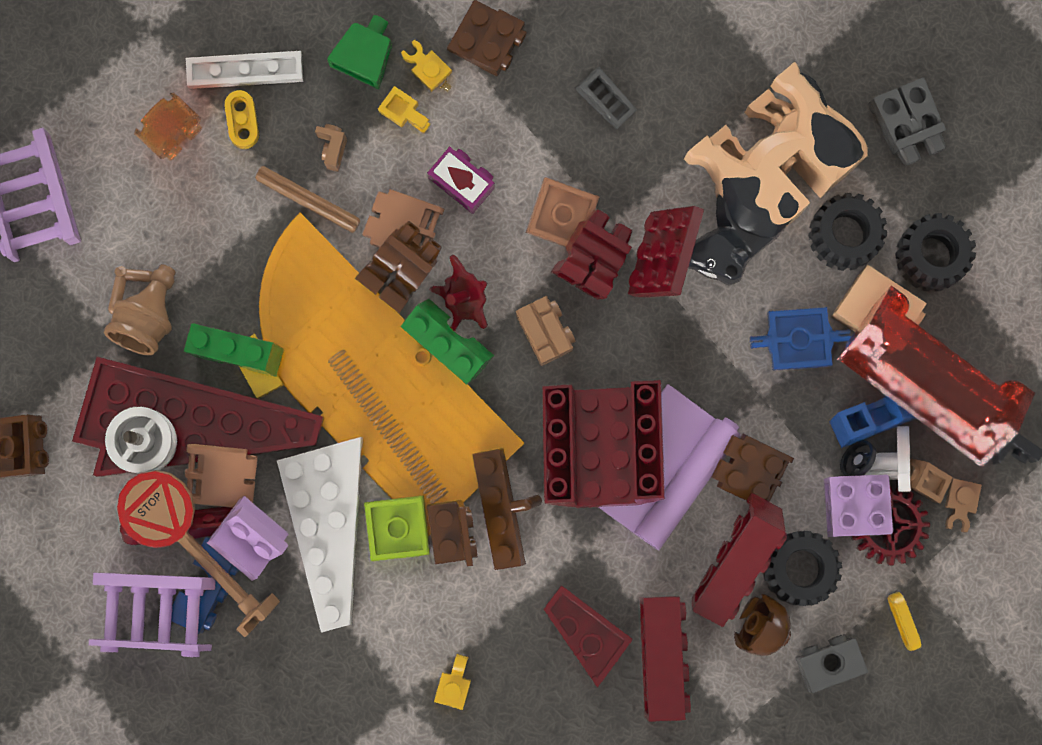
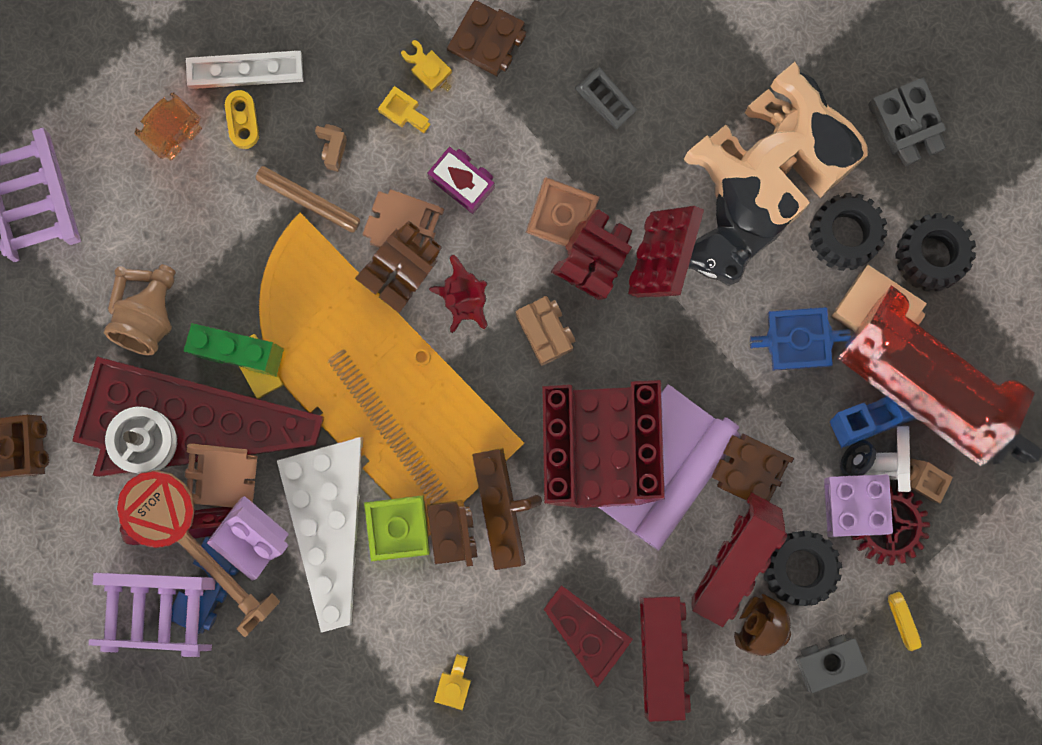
green torso [327,15,392,90] -> none
green arch [400,299,494,384] -> none
medium nougat plate [945,478,982,533] -> none

